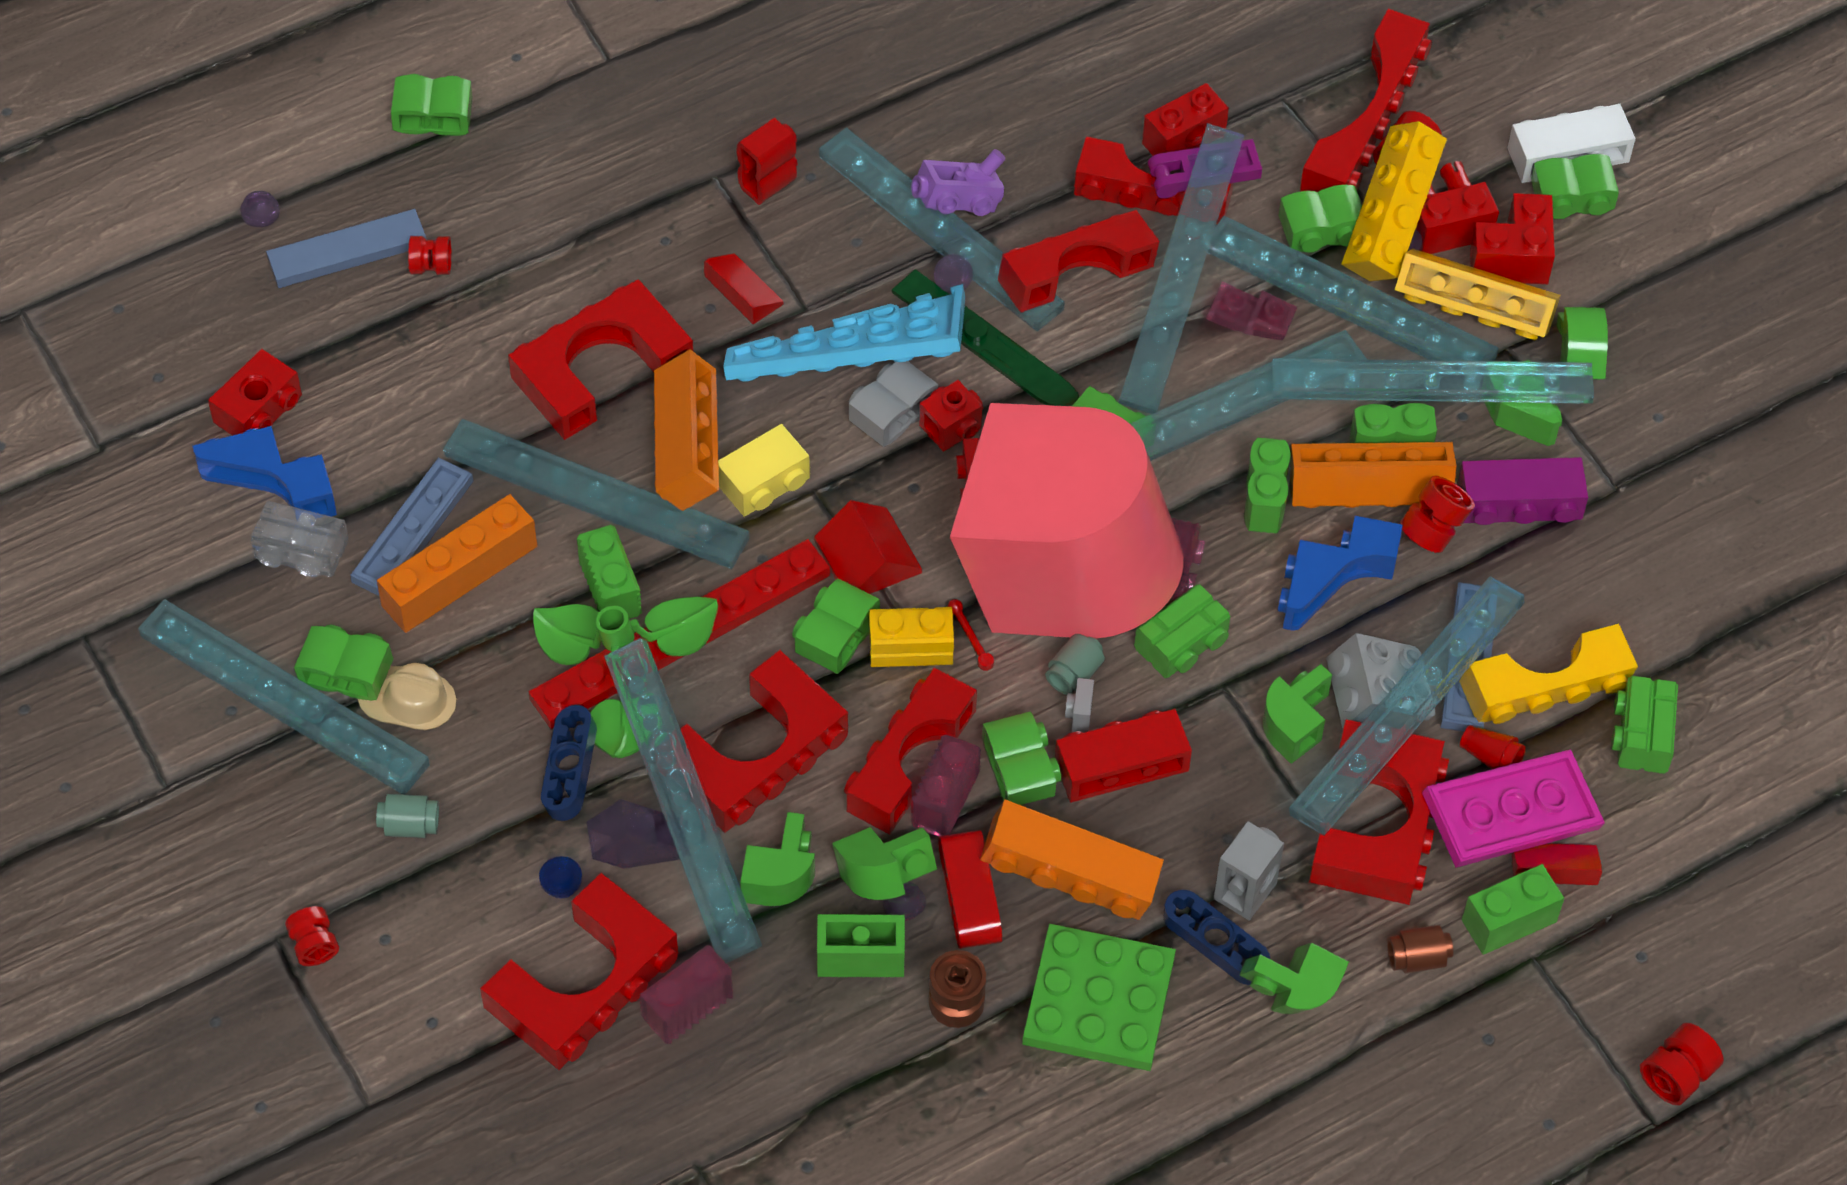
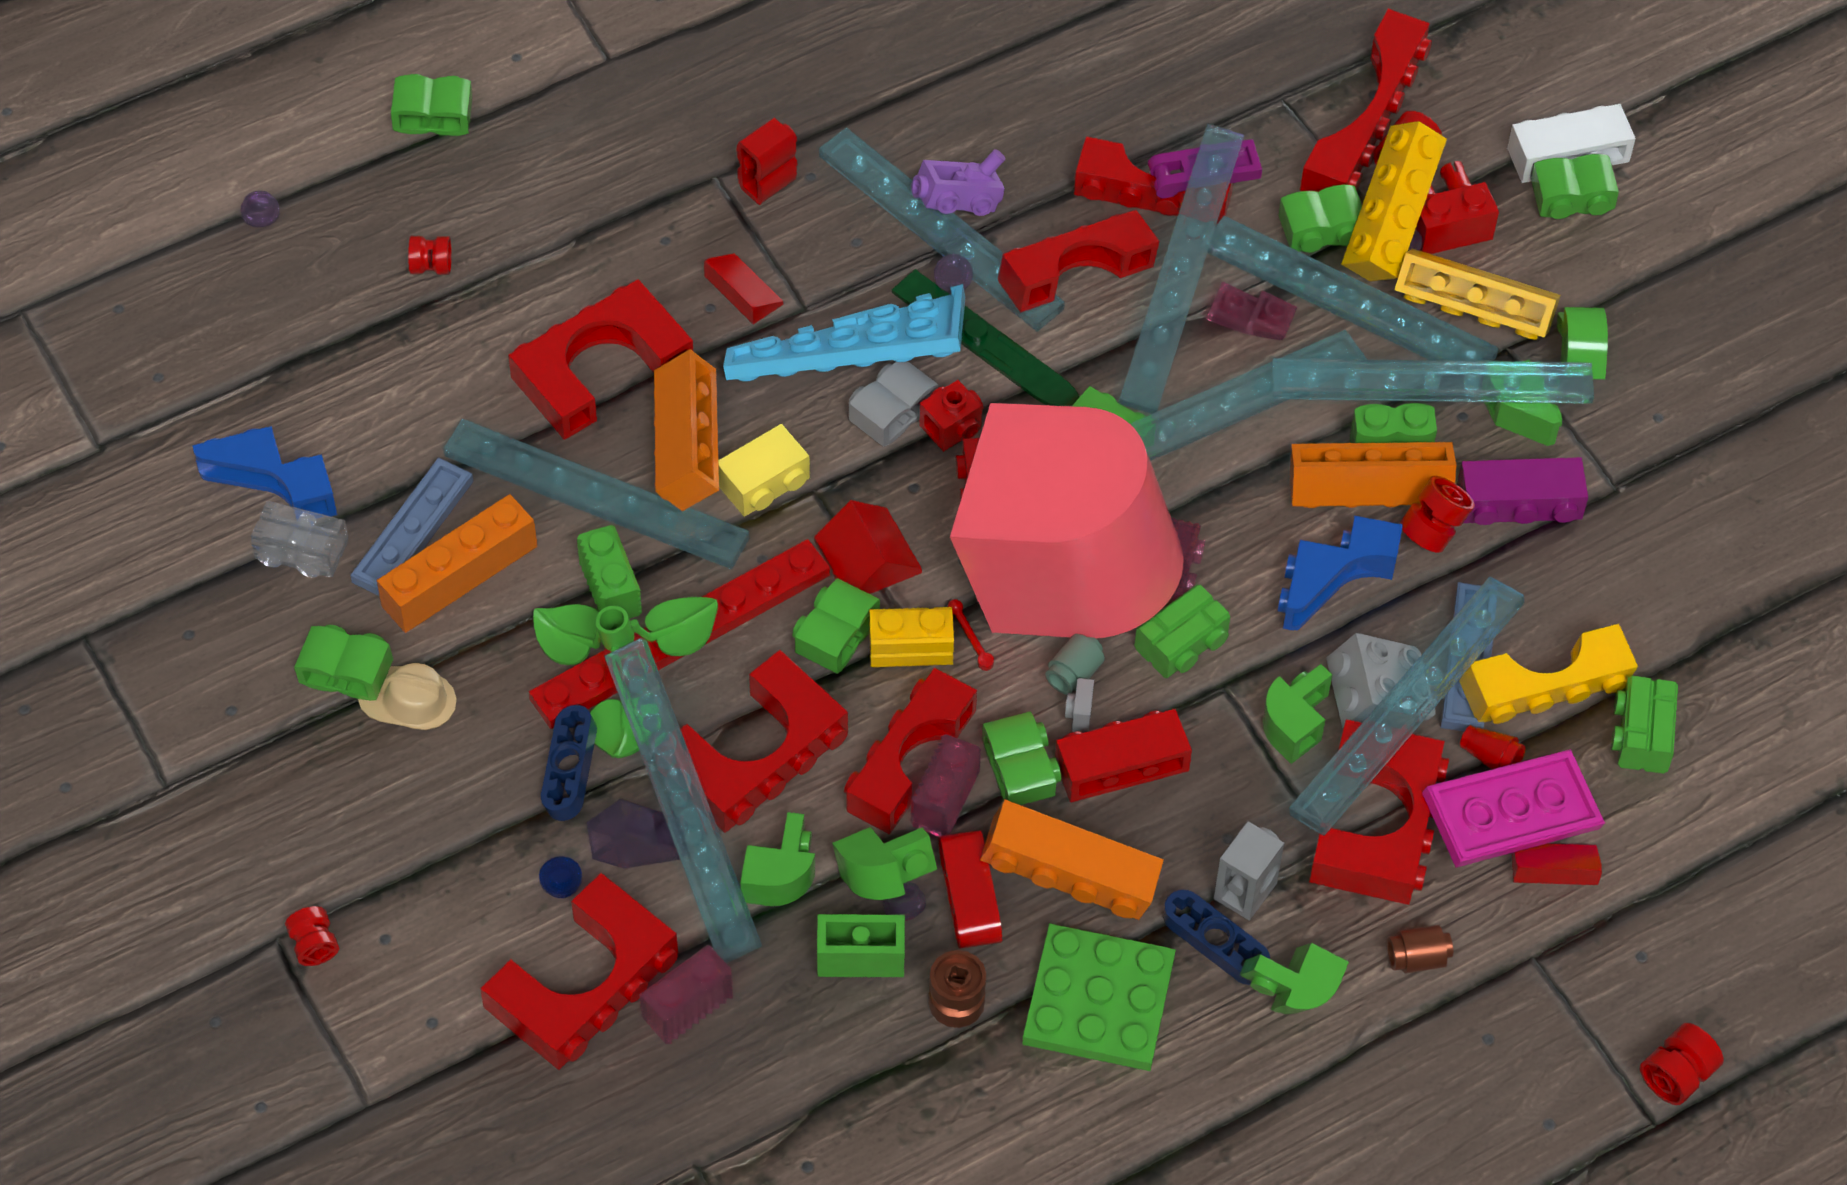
clear light blue plate [138,599,430,795] -> none
red brick [208,349,302,436] -> none
sand blue tile [266,209,427,288] -> none
sand green brick [376,794,439,838] -> none
red brick [1142,83,1229,156] -> none
bright green brick [1244,438,1290,533] -> none
bright green brick [1462,864,1564,955] -> none
red brick [1470,193,1555,285] -> none

